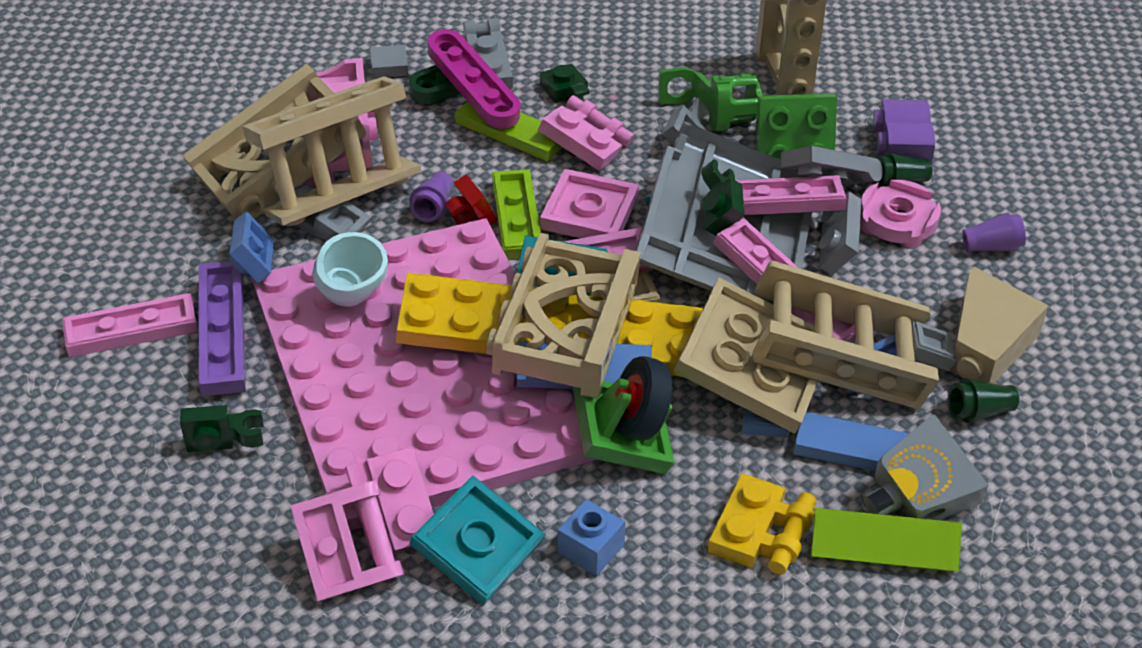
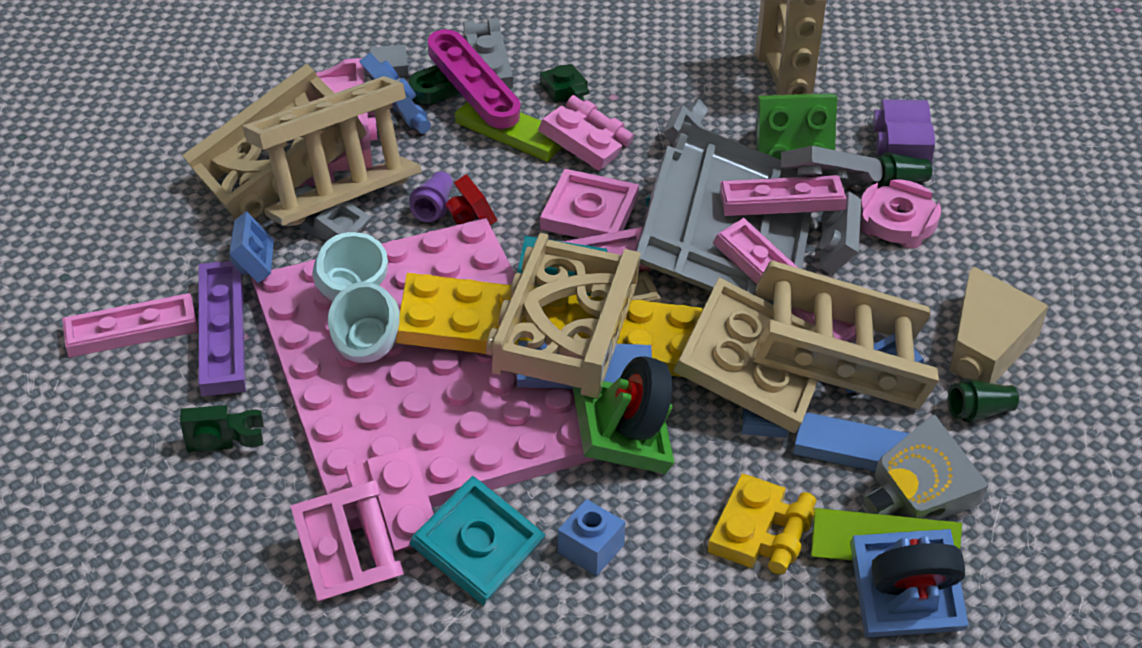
lime tile [492,169,541,260] -> none
bright green piece [658,67,763,131] -> none
dark green plate [701,159,745,236] -> none
light grey tile [912,321,957,371] -> none
medium lavender cone [962,212,1026,253] -> none
none -> light aqua hat [328,282,400,363]
none -> medium blue plate [359,52,431,134]
none -> medium blue plate [850,529,969,638]

